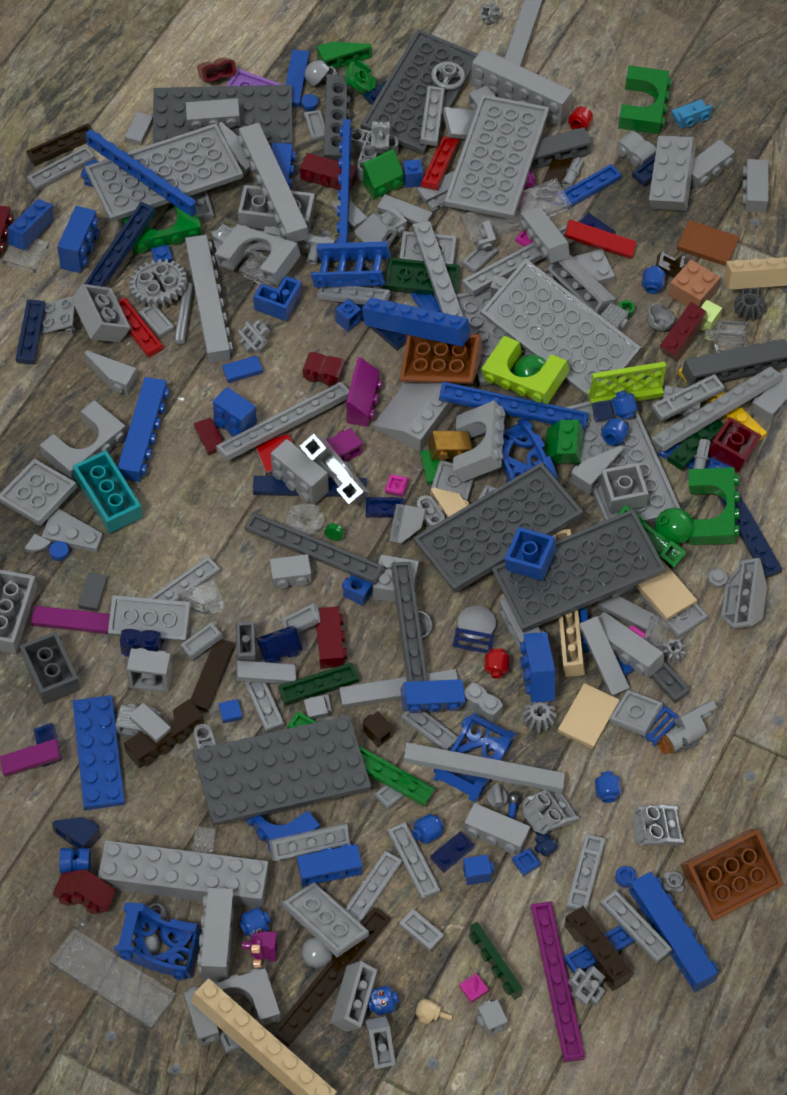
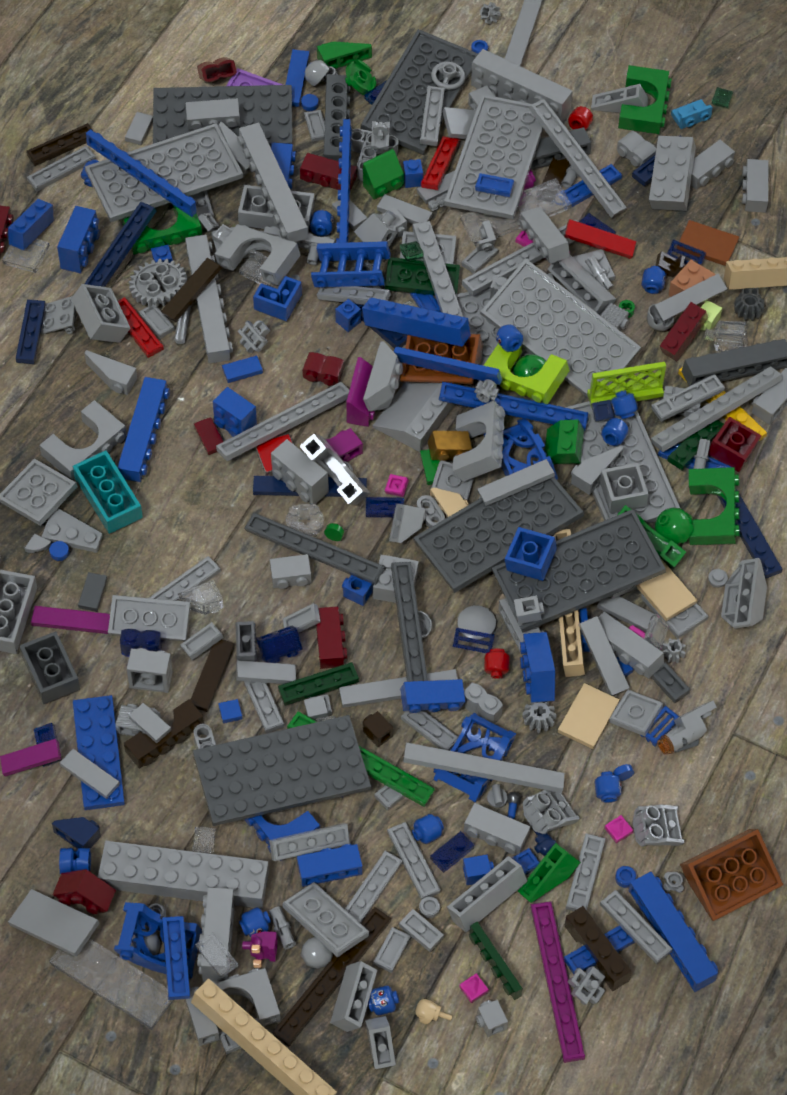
none -> light grey tile [8,889,100,957]
none -> light grey tile [60,749,120,799]
none -> dark brown tile [161,258,222,323]
none -> blue plate [162,916,190,1000]
none -> clear tile [195,932,238,978]
none -> light grey tile [198,213,220,232]
none -> light grey pin [269,907,296,949]
none -> blue head [310,210,334,237]
none -> light grey wedge [363,341,403,411]
none -> light grey tile [373,927,411,973]
none -> blue tile [394,347,502,385]
none -> clear green plate [400,241,423,262]
none -> light grey tile [419,896,440,919]
none -> light grey brick [447,856,527,932]
none -> blue tile [471,40,488,54]
none -> light grey gear [474,379,499,403]
none -> blue tile [475,173,514,197]
none -> light grey tile [477,459,555,506]
none -> blue head [496,324,523,352]
none -> light grey brick [514,595,545,626]
none -> green slope [518,843,581,903]
none -> light grey plate [529,99,627,218]
none -> light grey pin [585,255,614,290]
none -> light grey slope [591,84,648,113]
none -> dark pink tile [604,815,633,844]
none -> blue tile [613,764,634,781]
none -> light grey tile [654,273,727,322]
none -> clear blue tile [667,239,707,265]
none -> clear green plate [712,87,733,108]

